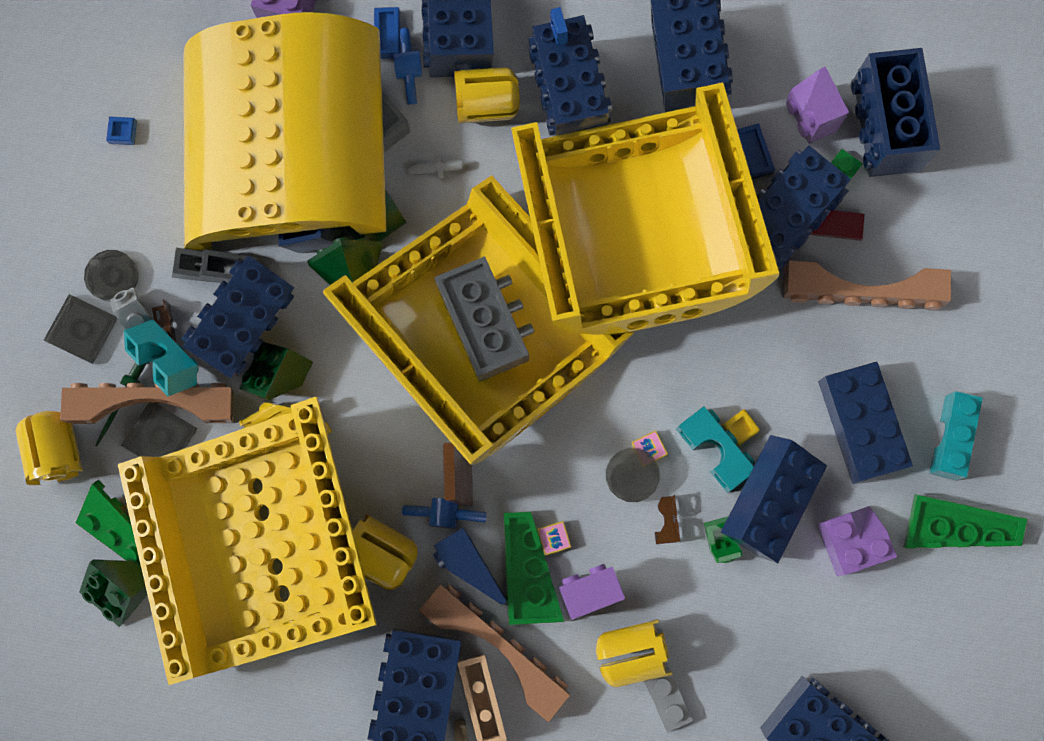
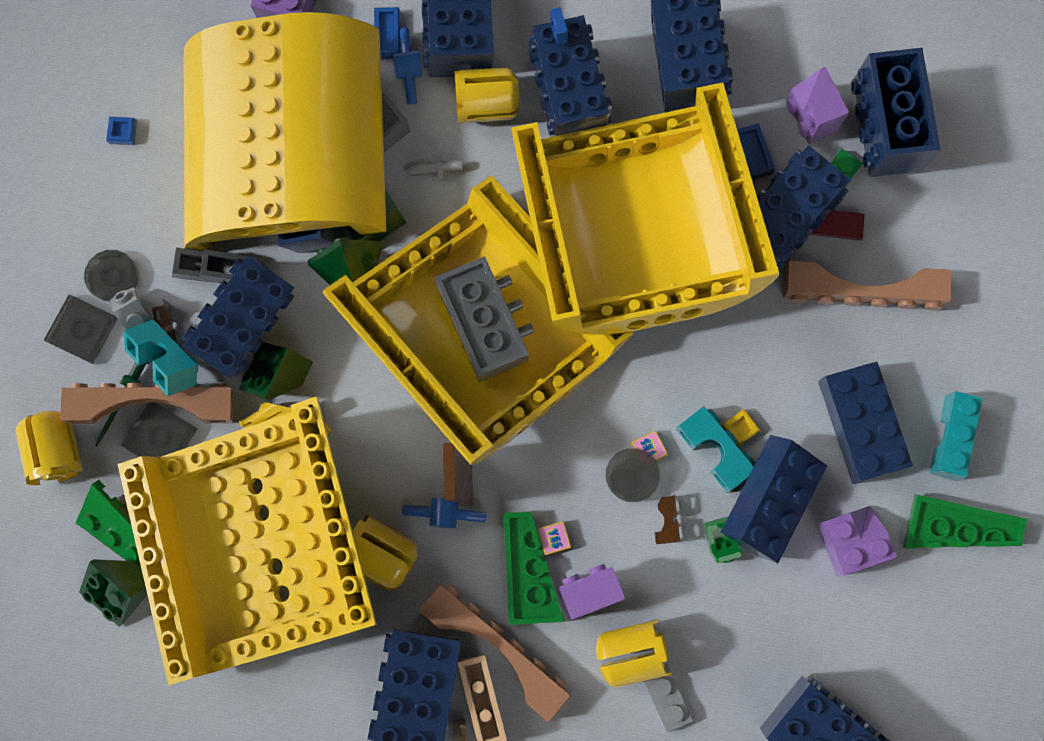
dark blue slope [433,528,508,605] -> none

